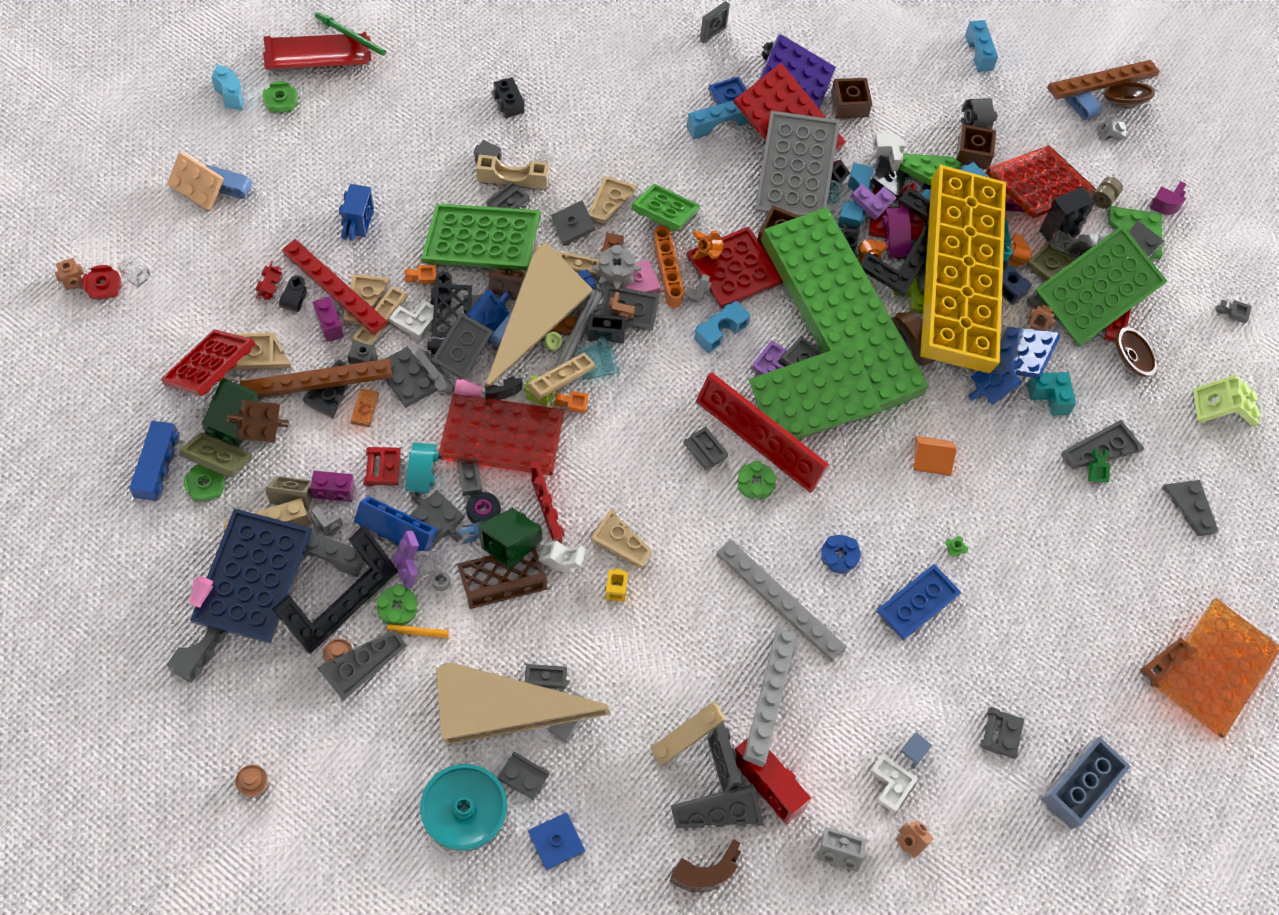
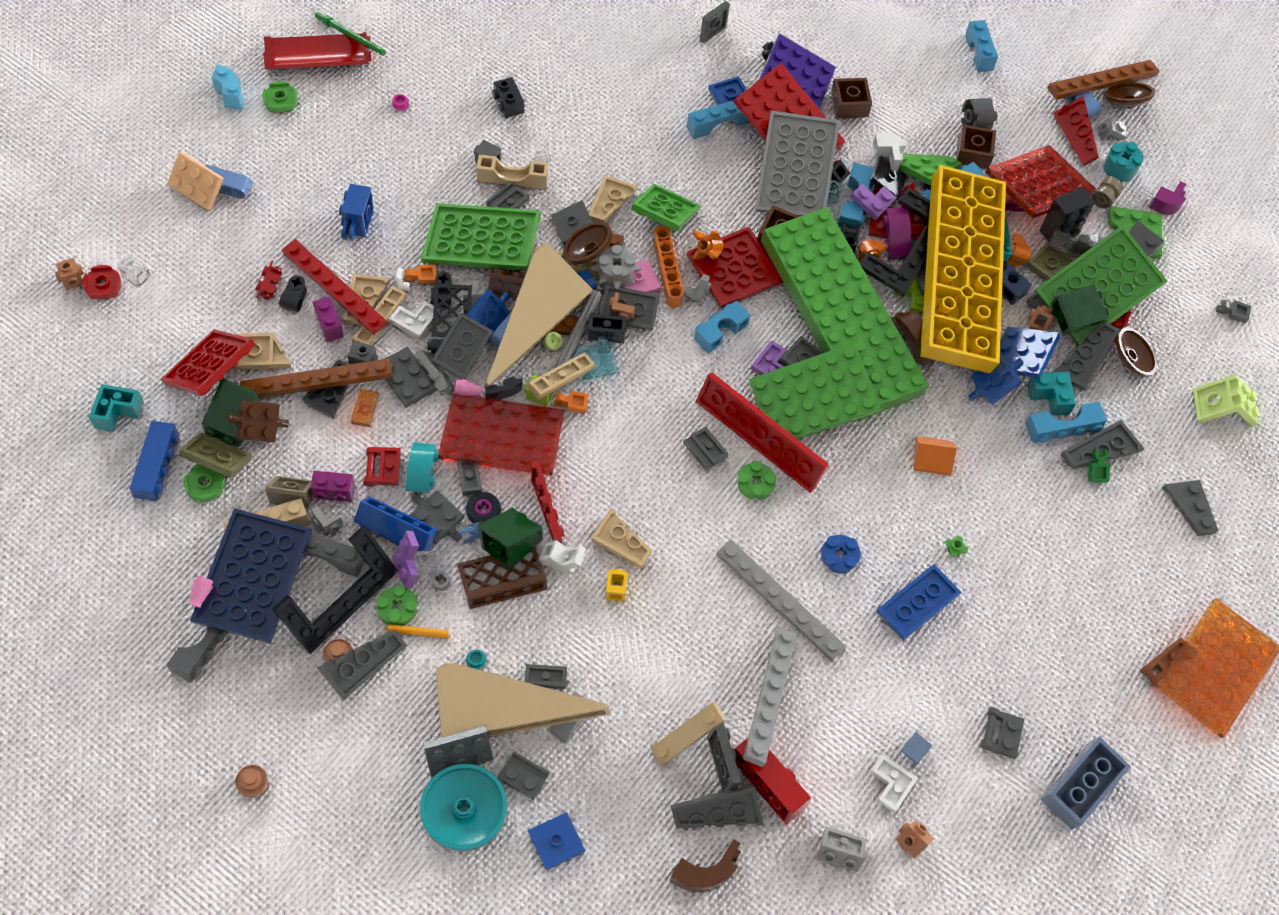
none -> teal brick [89,384,144,432]
none -> dark pink plate [392,94,409,111]
none -> white arm [394,267,410,292]
none -> dark grey plate [423,726,493,777]
none -> teal plate [466,650,487,670]
none -> reddish brown dish [563,222,612,264]
none -> dark azure arch [1025,401,1108,443]
none -> dark green slope [1050,285,1109,336]
none -> red wing [1053,96,1099,166]
none -> dark grey wing [1053,321,1120,391]
none -> teal brick [1103,142,1144,182]

